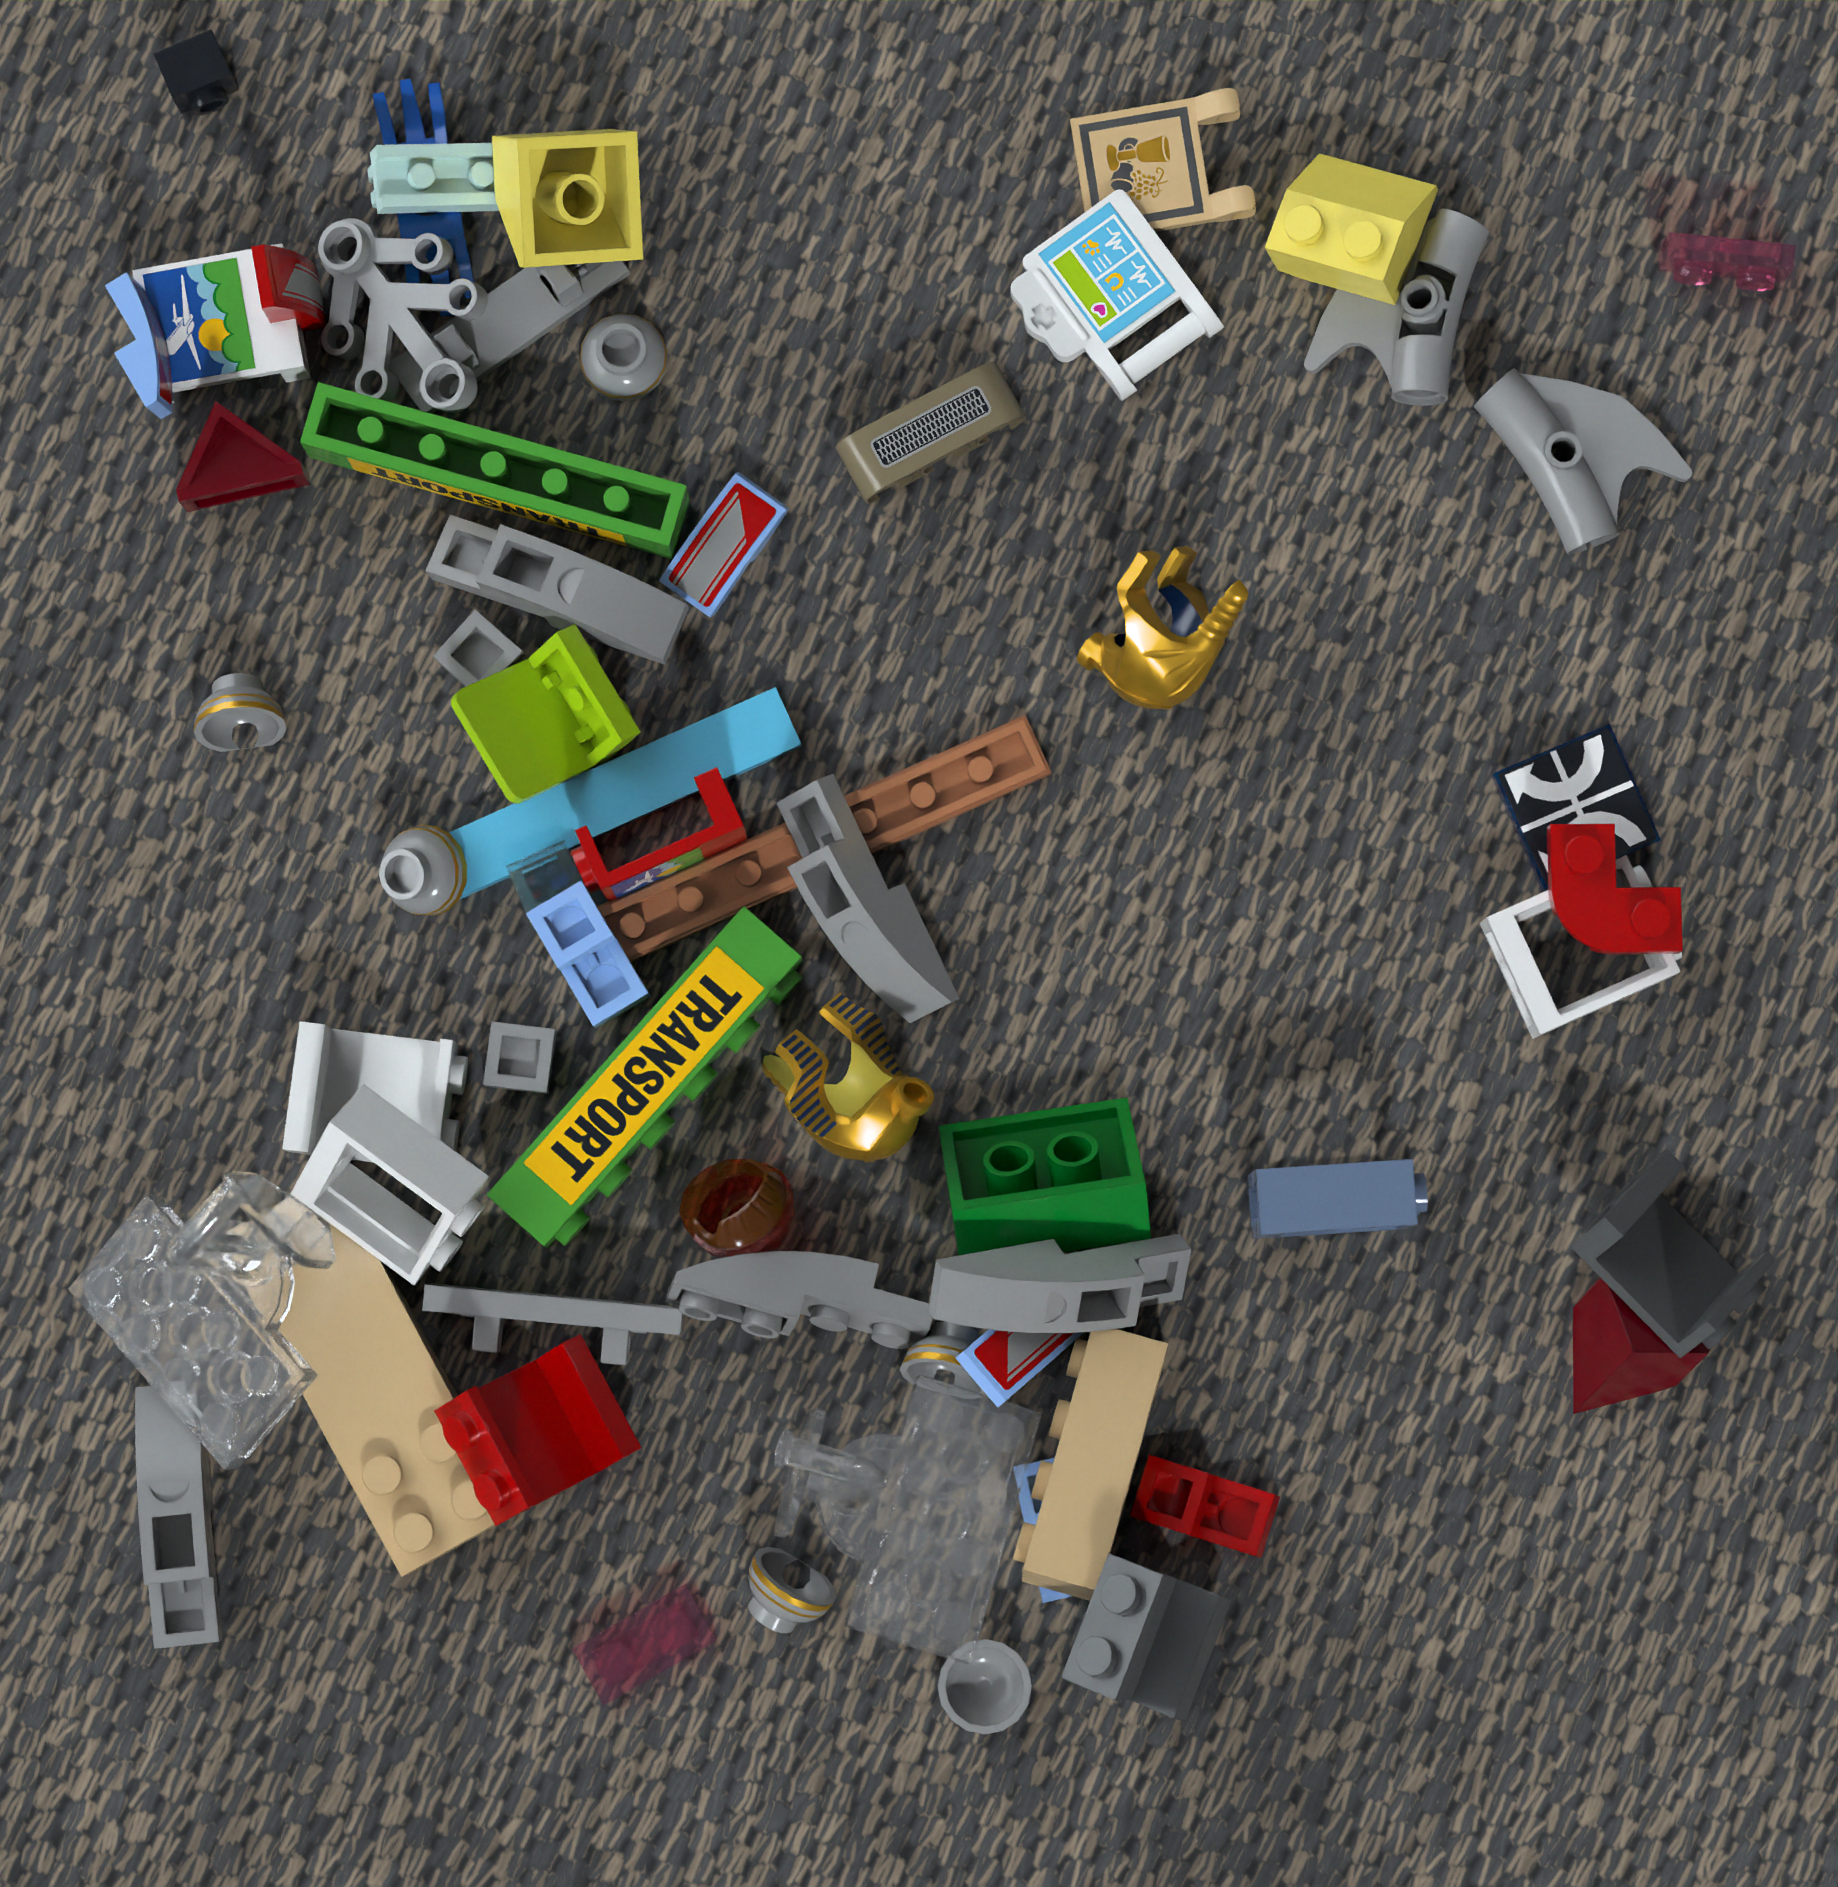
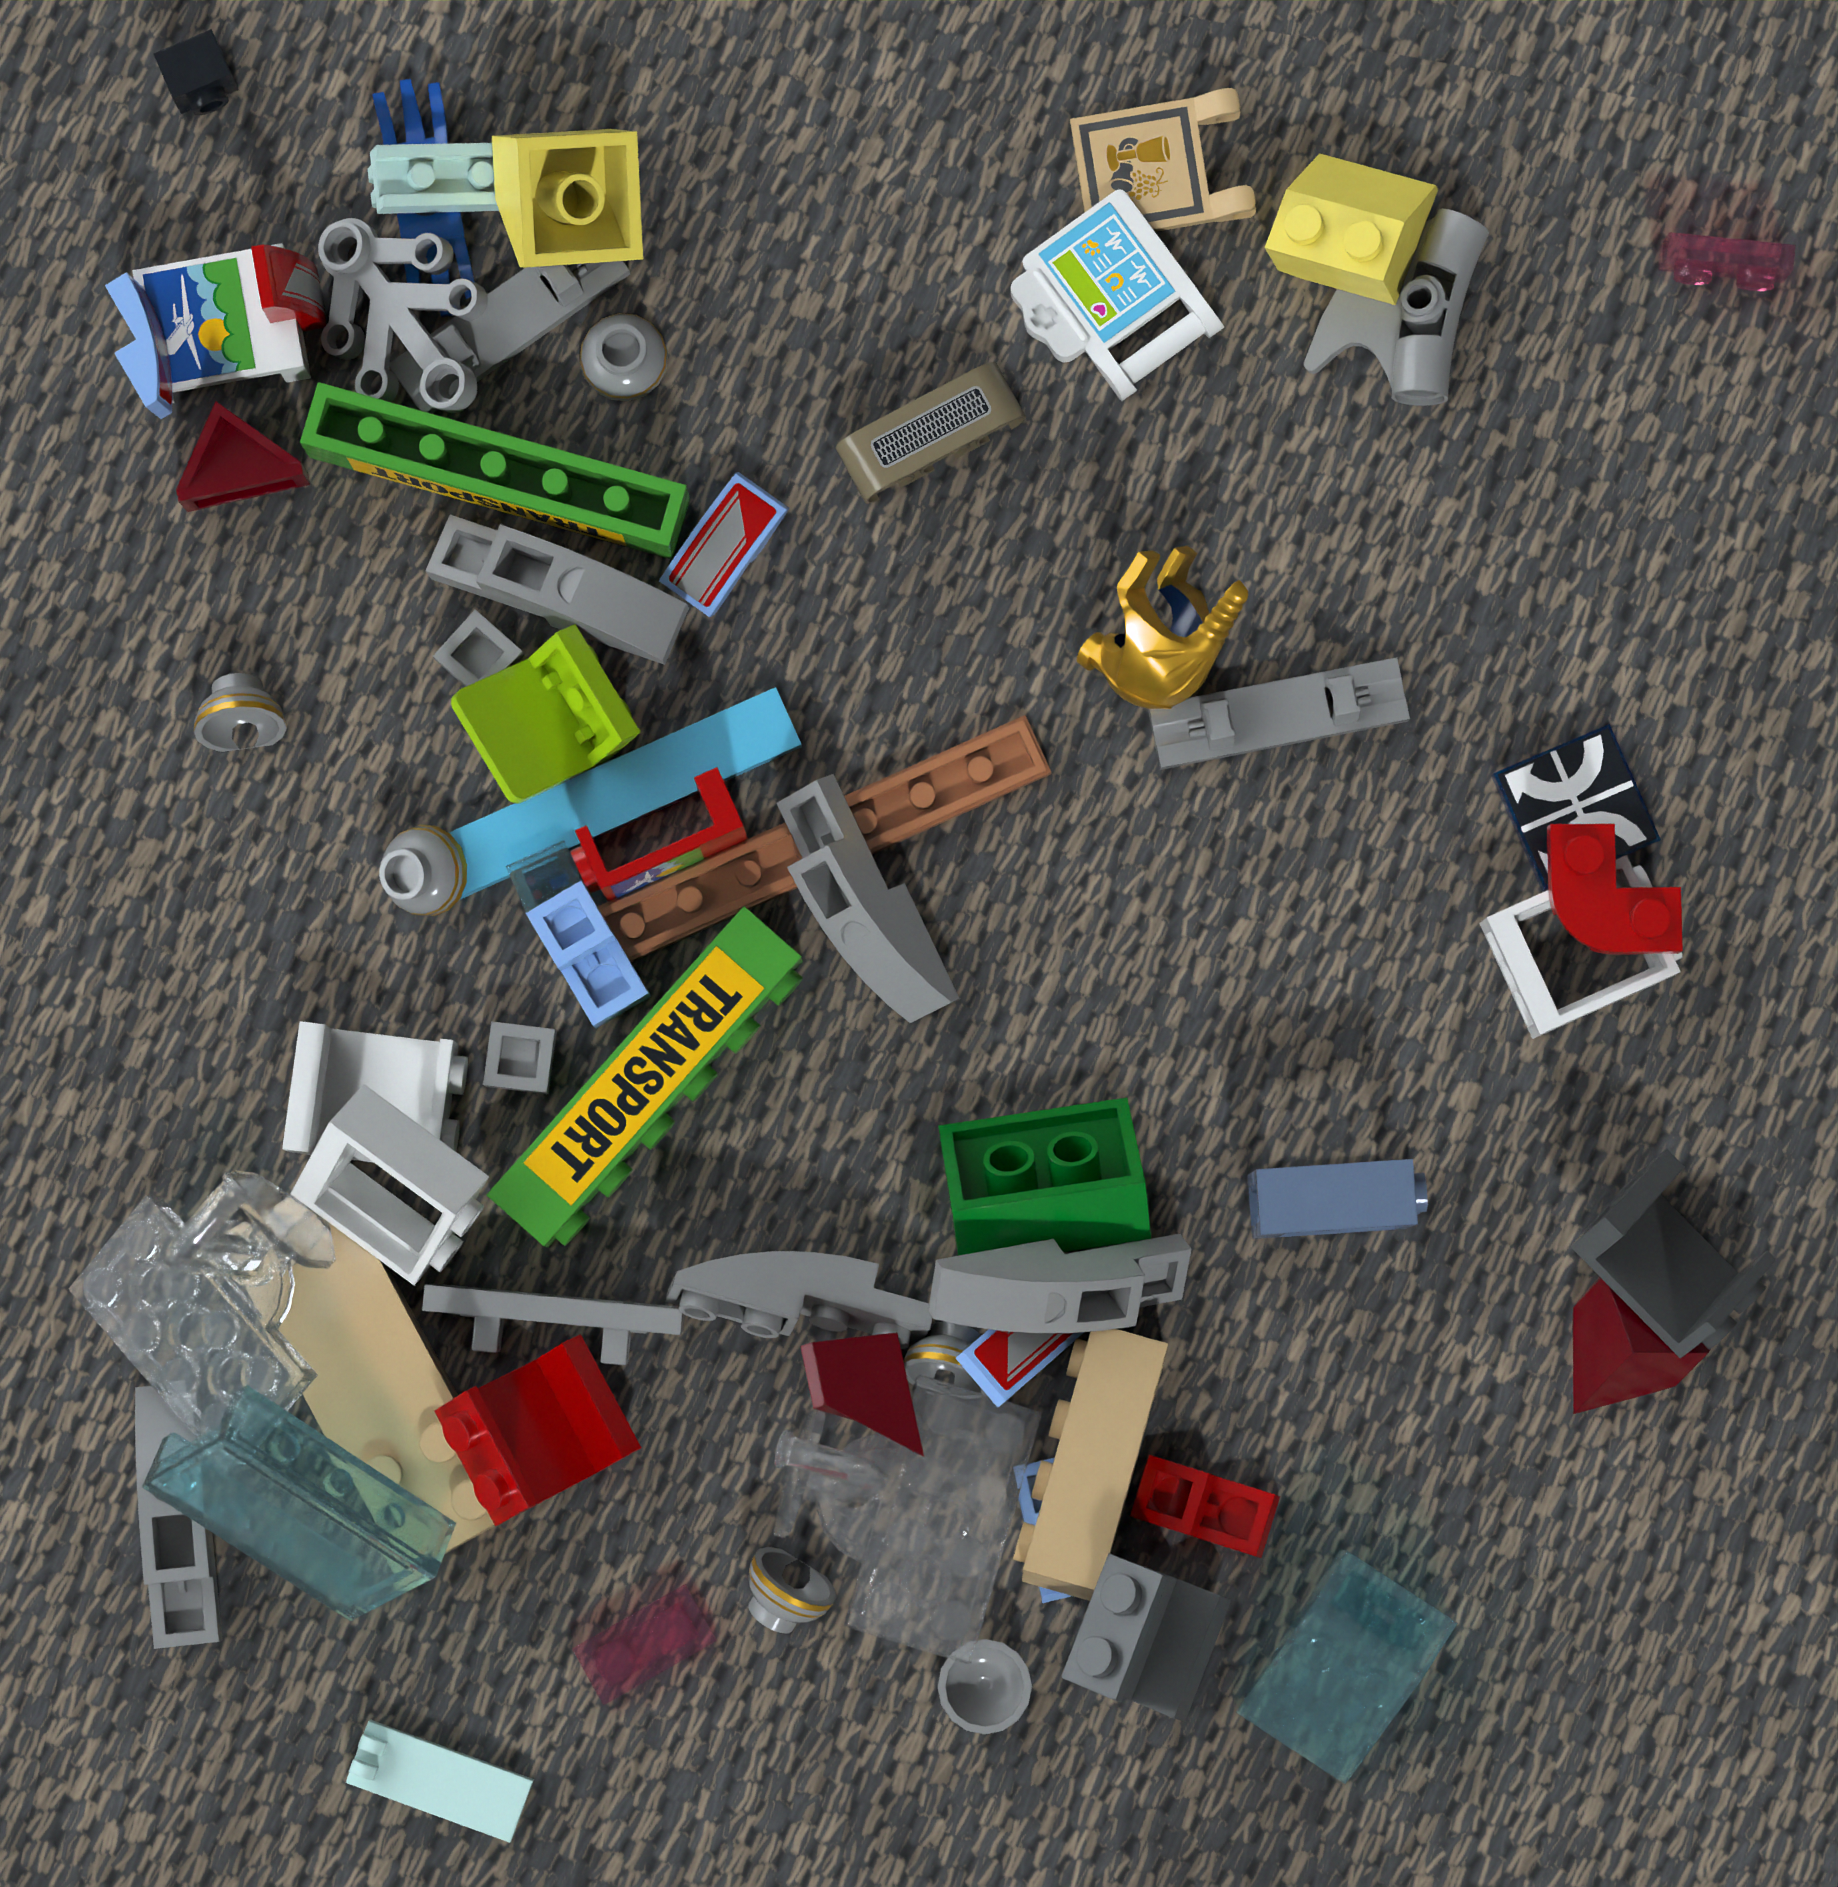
piece [679,1159,795,1258] -> none
pearl gold piece [762,993,934,1162] -> none
light grey pin [1473,368,1692,555] -> none
none -> clear light blue panel [142,1385,456,1621]
none -> light aqua hinge [346,1720,534,1843]
none -> dark red slope [800,1332,924,1457]
none -> light grey hinge [1148,657,1410,770]
none -> clear light blue slope [1236,1548,1458,1784]

